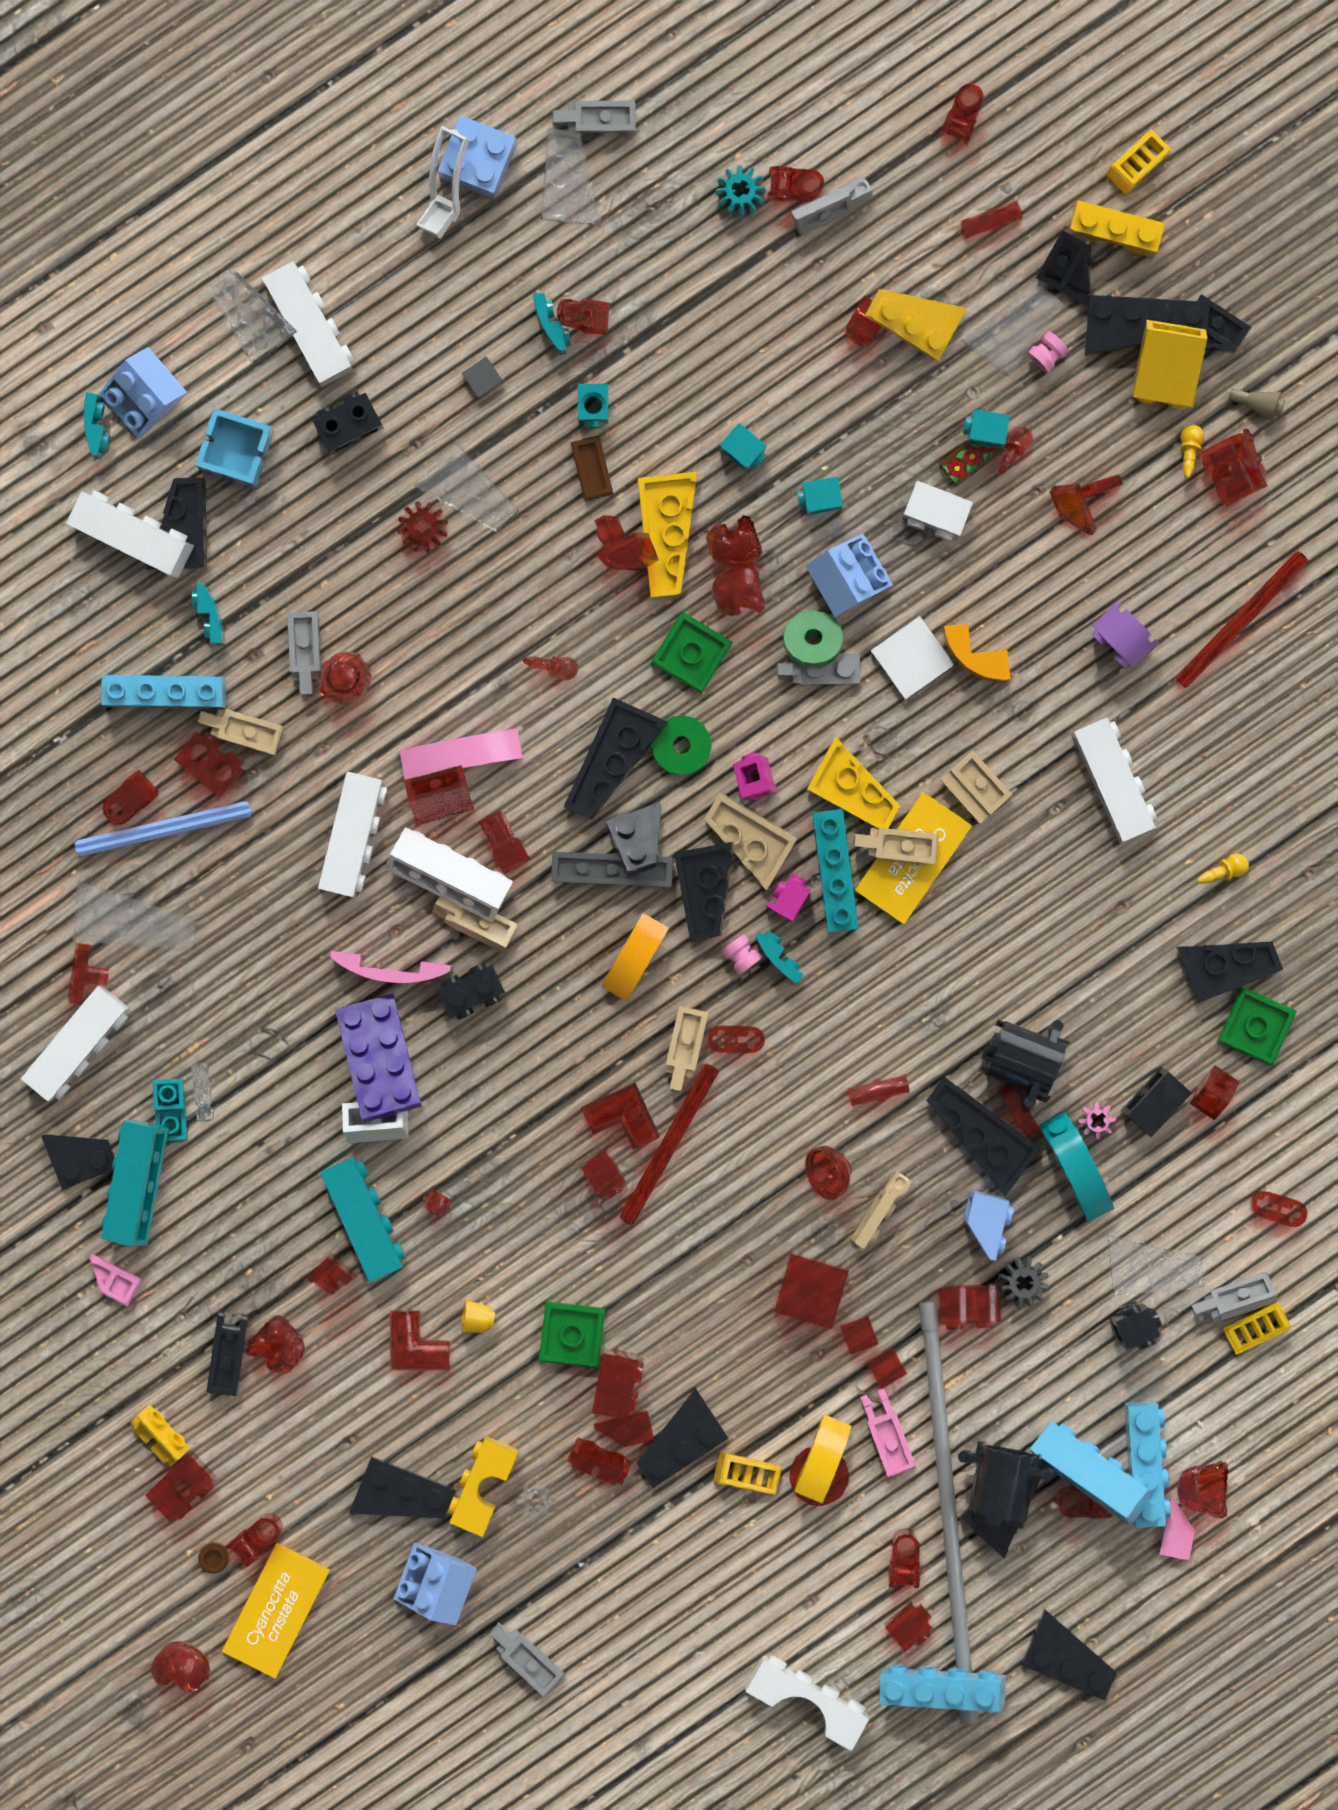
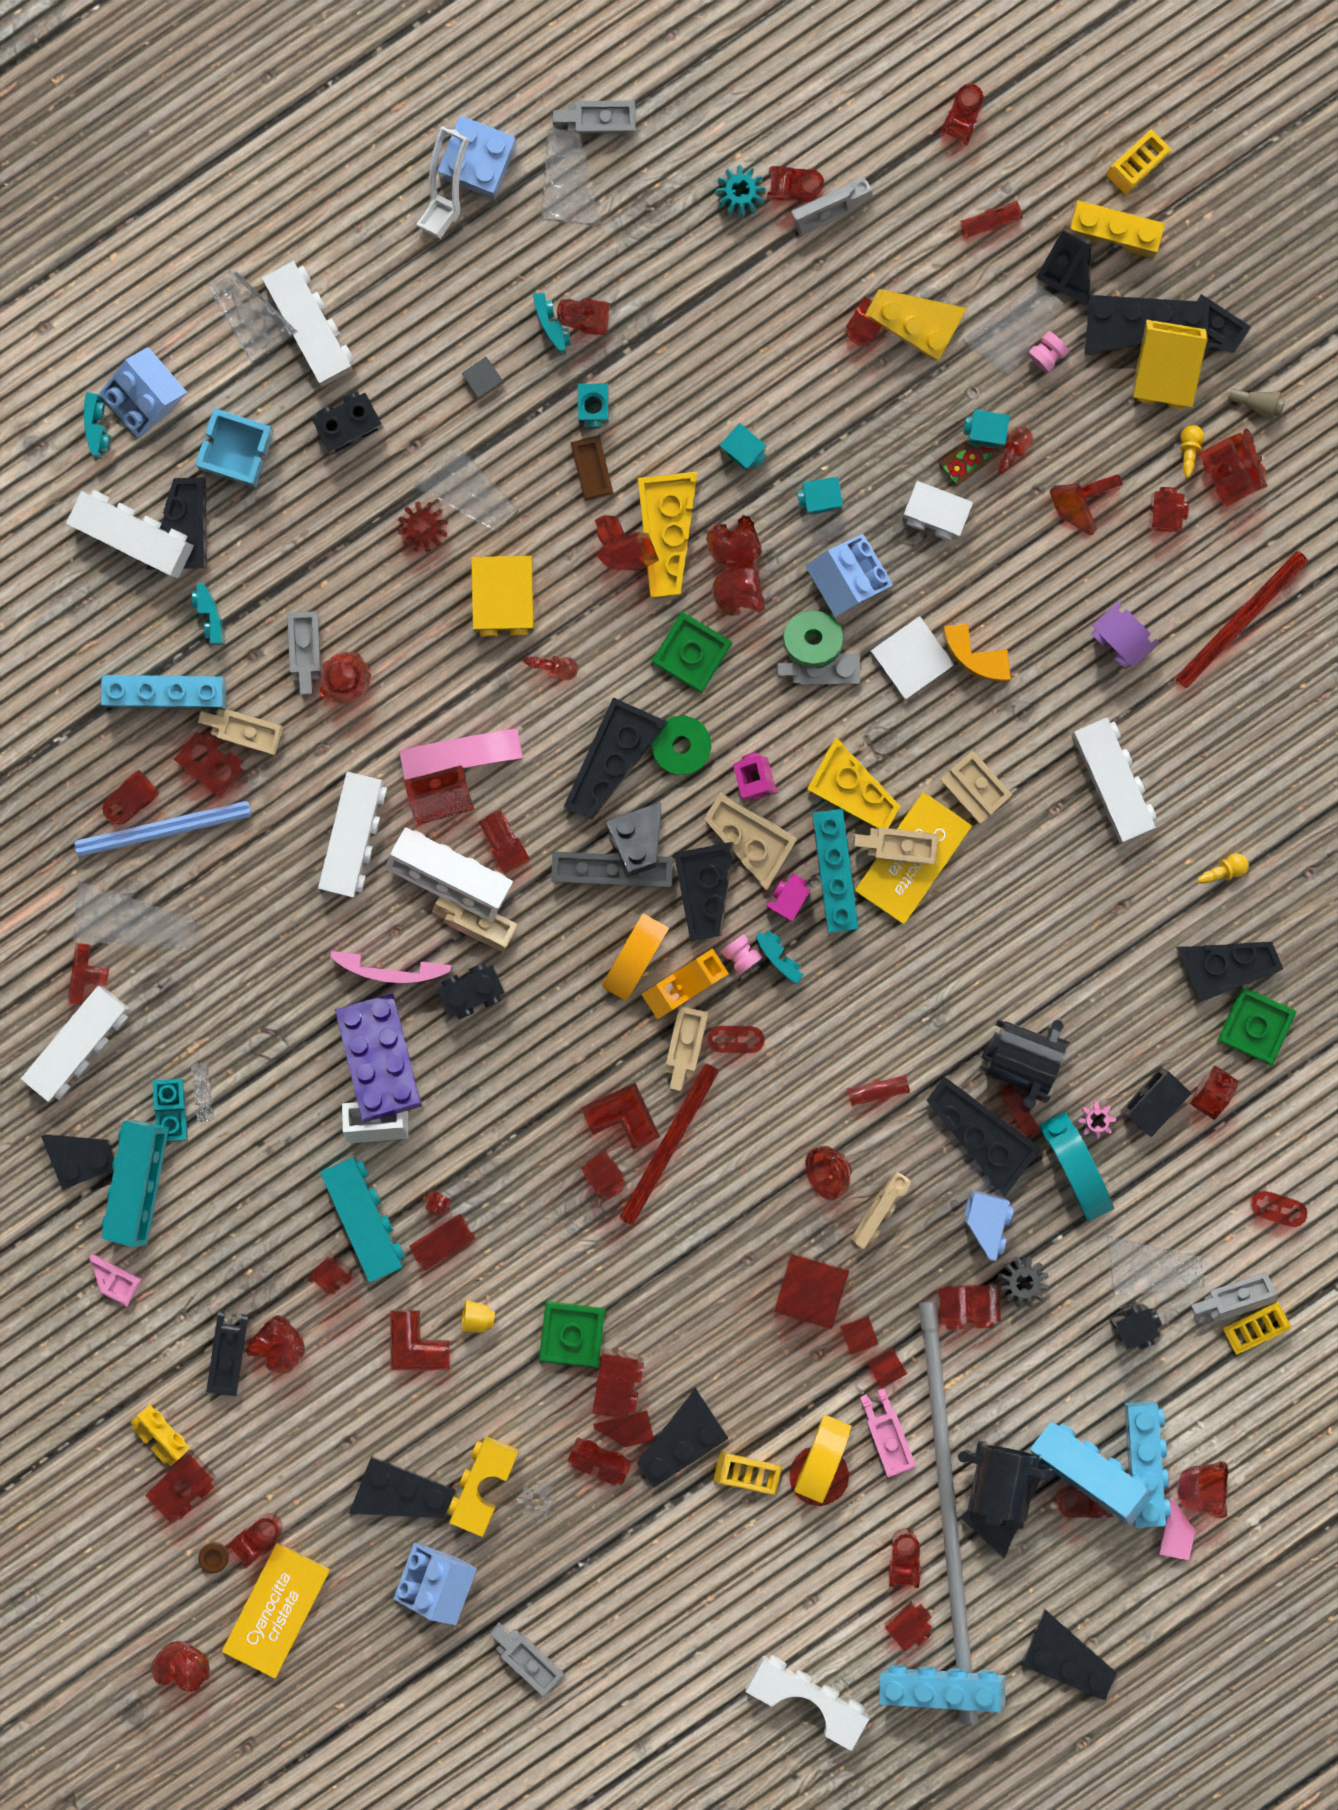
none -> clear red hinge [409,1214,476,1271]
none -> yellow brick [471,556,534,637]
none -> light orange brick [641,948,729,1019]
none -> clear red brick [1148,487,1189,533]

